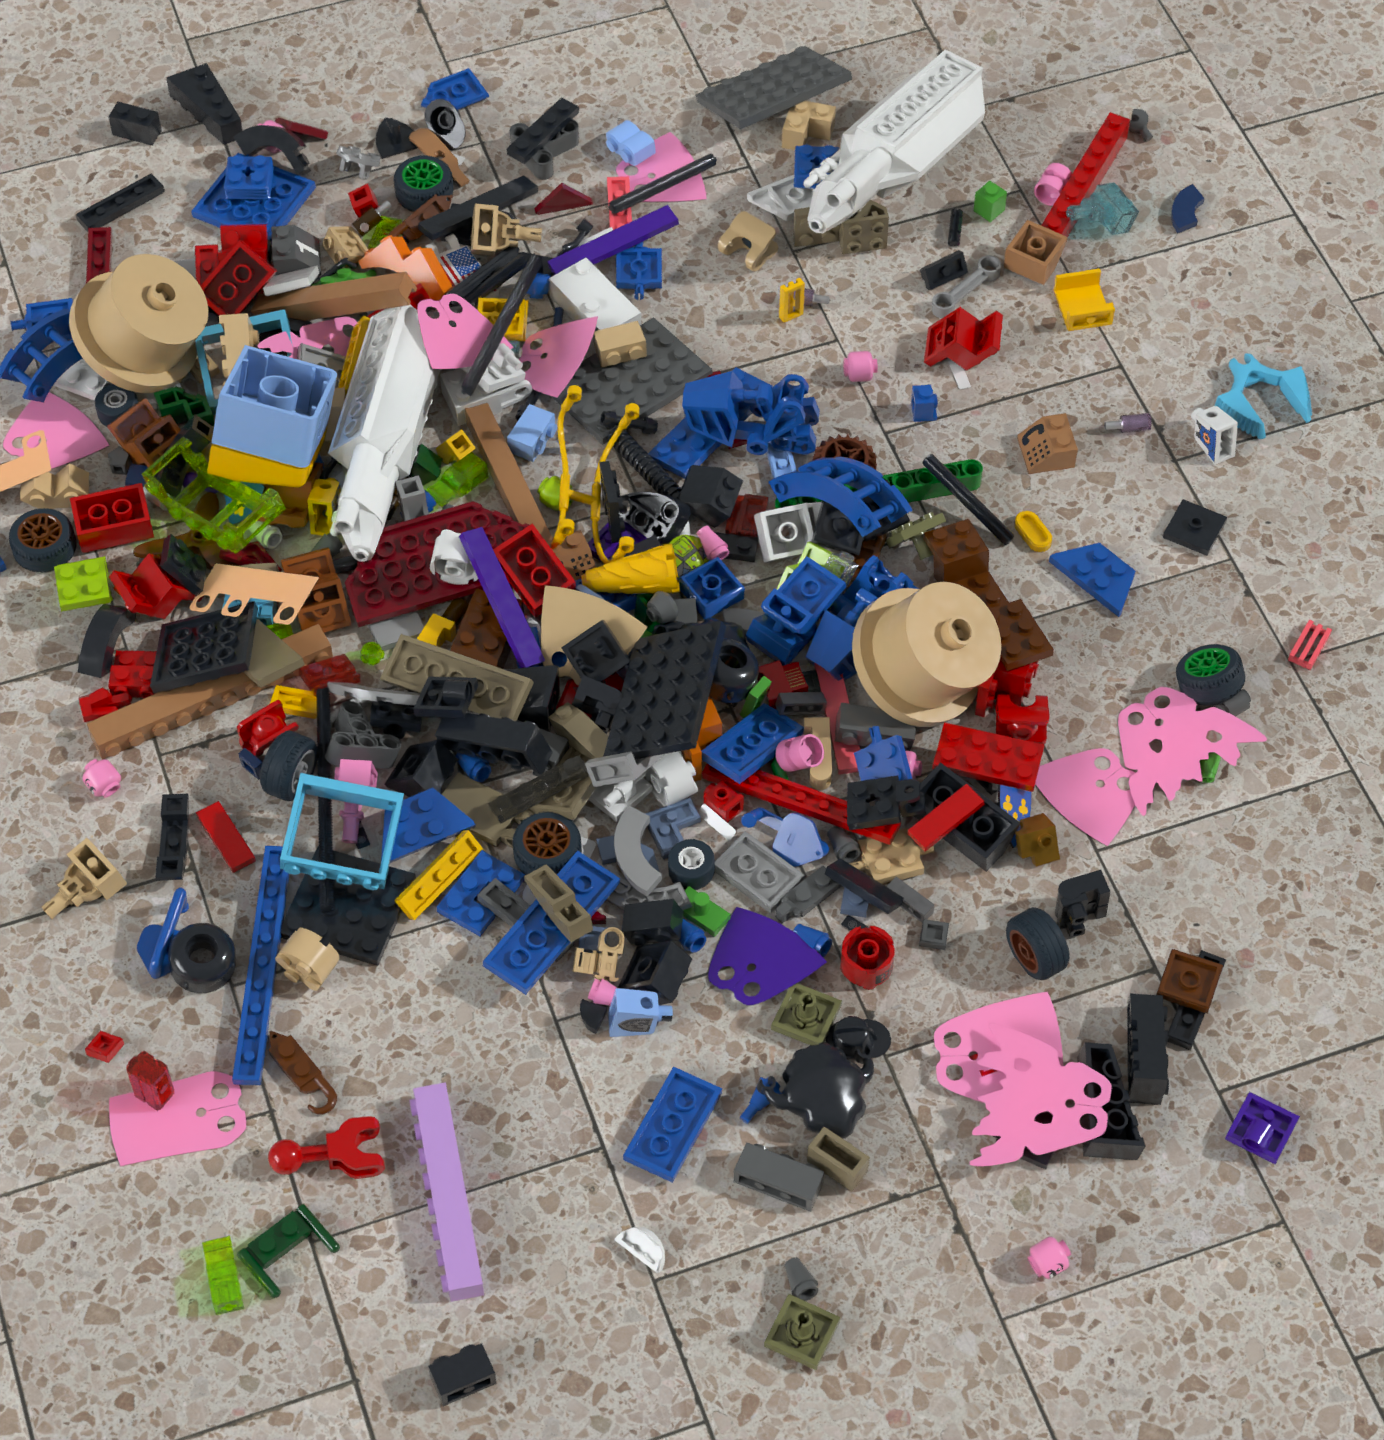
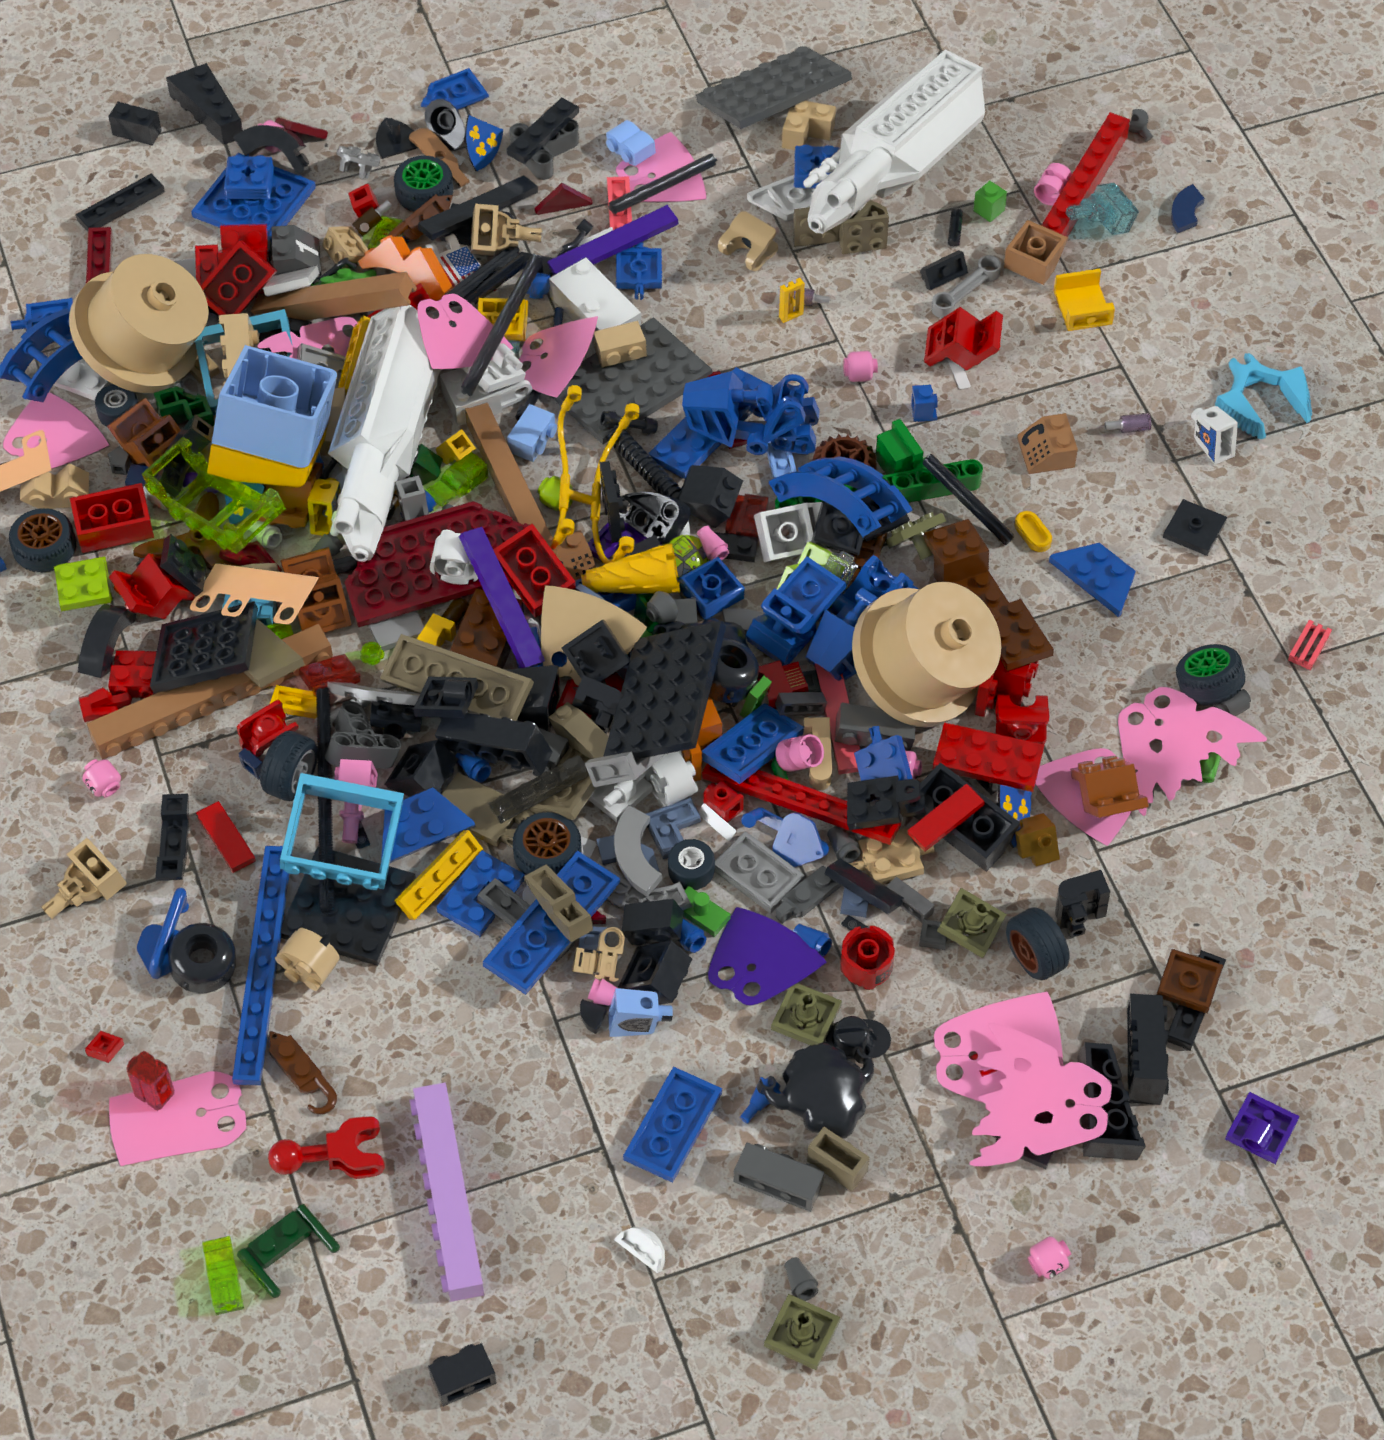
none -> blue shield [464,115,504,172]
none -> green plate [876,419,926,475]
none -> olive plate [937,888,1007,958]
none -> dark orange bracket [1070,756,1149,818]

